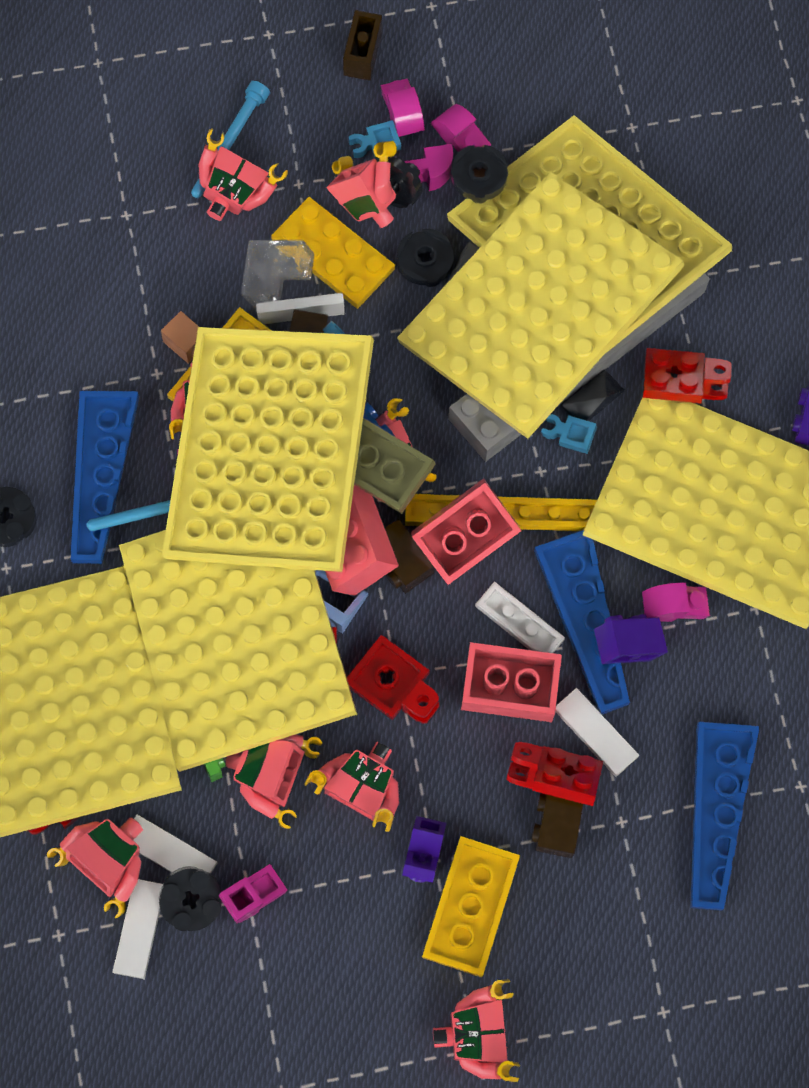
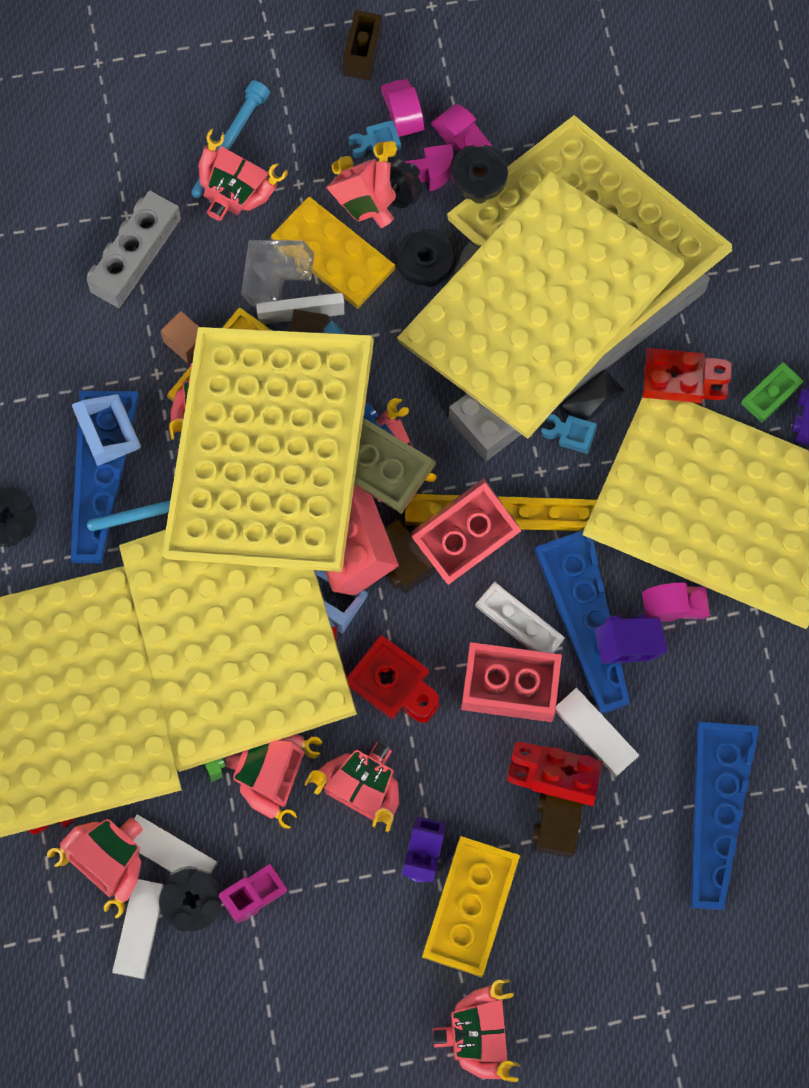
none -> light blue tile [72,394,141,466]
none -> light grey brick [87,190,181,309]
none -> bright green plate [741,362,804,423]

